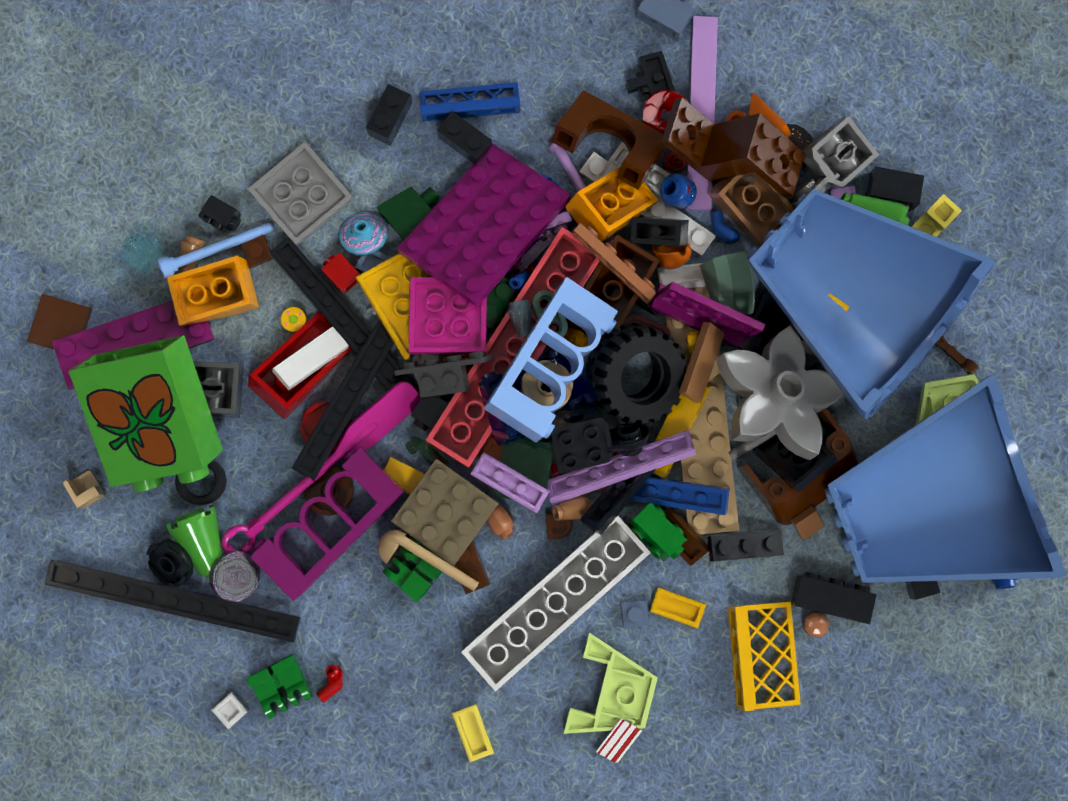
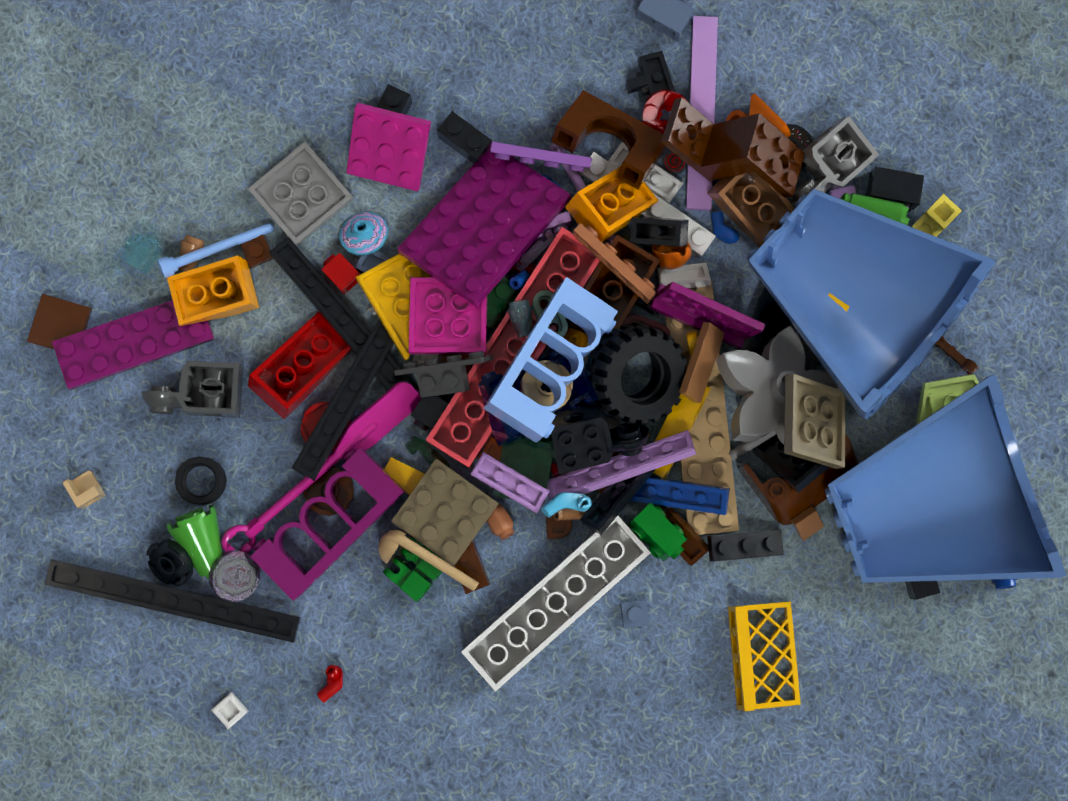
bright green brick [69,335,223,492] -> none
black brick [198,195,241,232] -> none
green legs [246,653,313,719] -> none
white tile [272,327,349,390] -> none
yellow tile [281,307,307,333] -> none
dark green torso [377,187,439,241] -> none
blue fence [420,82,520,122] -> none
light yellow tile [452,704,494,762] -> none
yellowish green wing [563,633,658,734] -> none
sticker [596,719,642,763] -> none
yellow tile [649,587,706,629] -> none
blue head [660,173,697,209] -> none
sand green slope [699,250,755,315] -> none
black brick [791,572,877,624] -> none
nougat tile [803,612,829,637] -> none
none -> dark pink plate [346,103,431,191]
none -> medium lavender plate [490,142,592,172]
none -> medium azure arm [541,492,592,518]
none -> dark tan plate [784,374,845,469]

